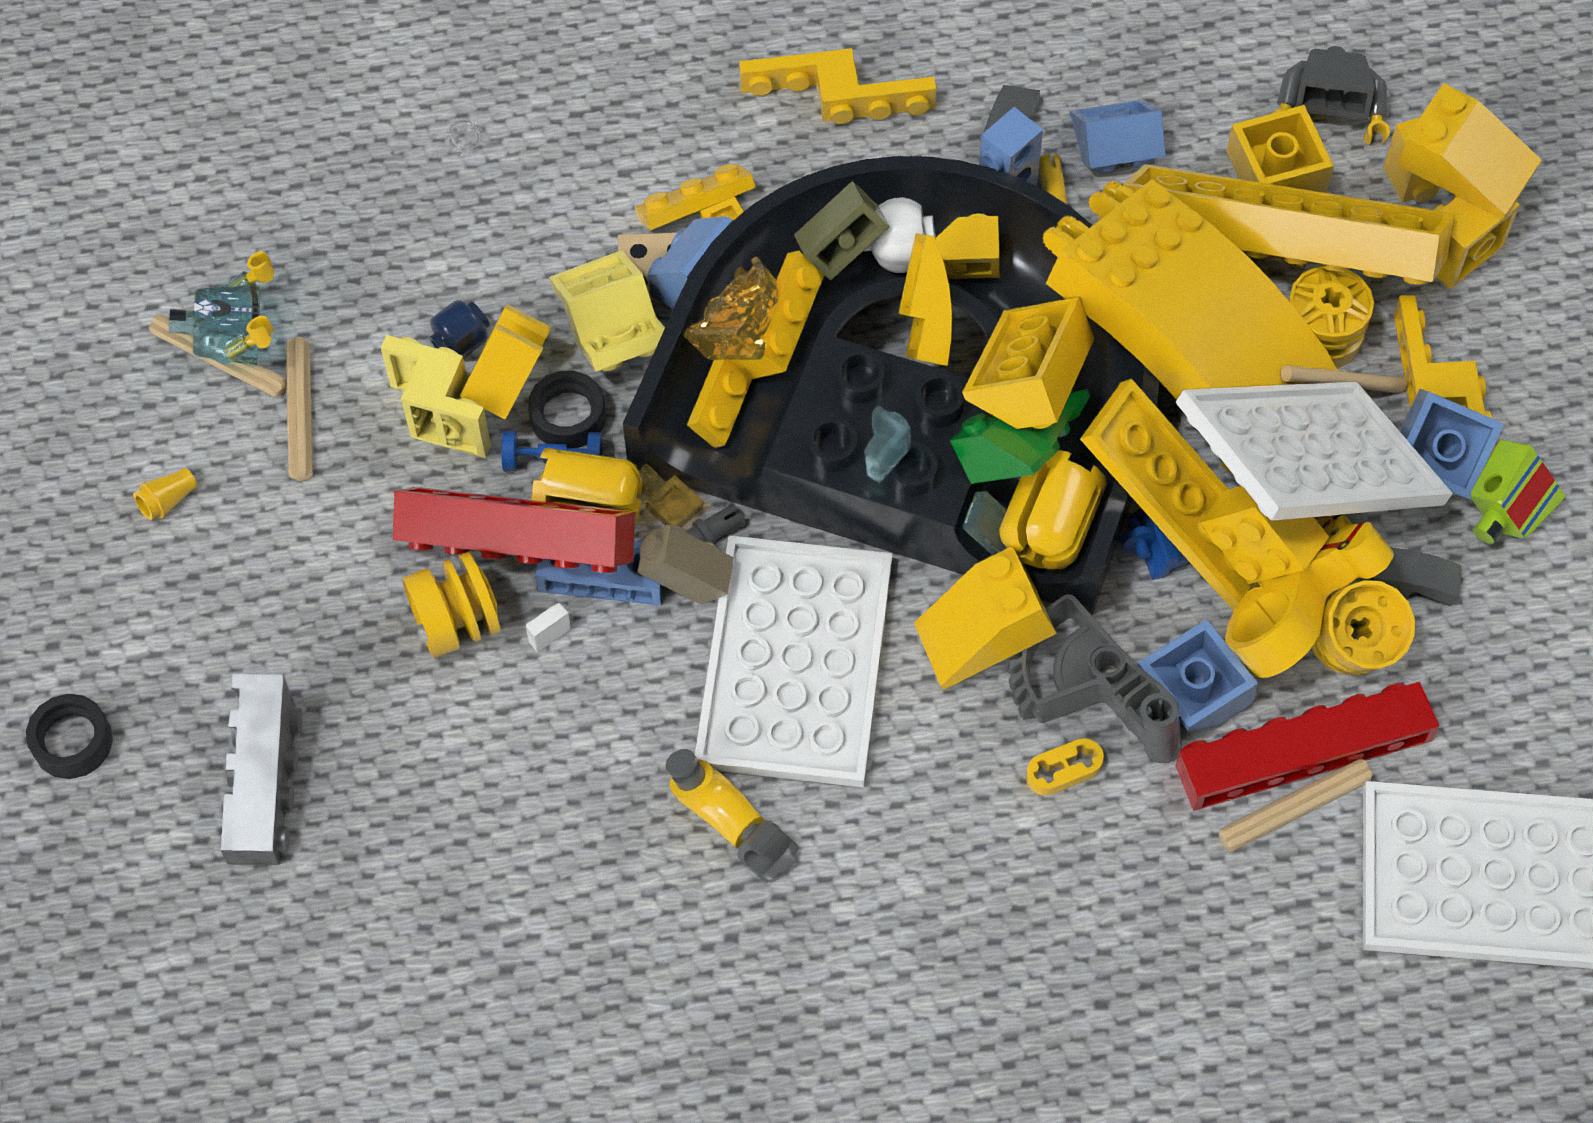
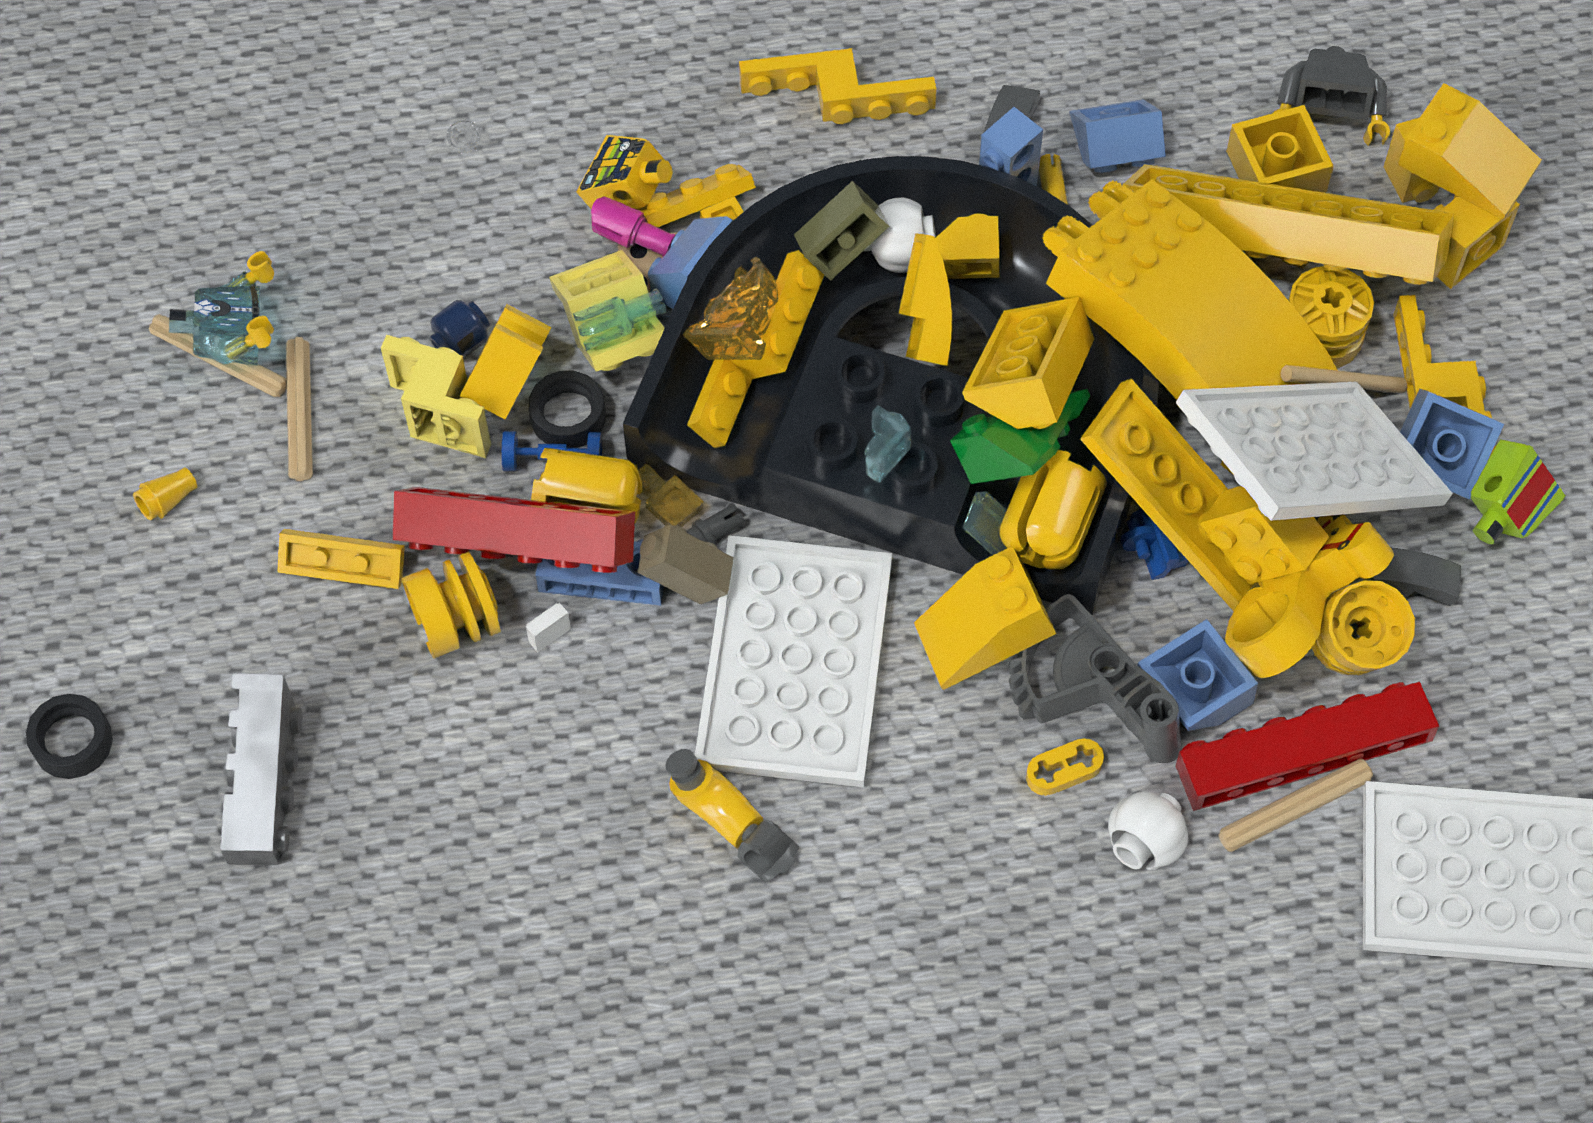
none -> yellow plate [277,529,405,589]
none -> clear light blue arm [573,288,666,351]
none -> yellow torso [576,135,673,209]
none -> dark pink arm [591,197,675,257]
none -> white plant [1108,791,1188,870]

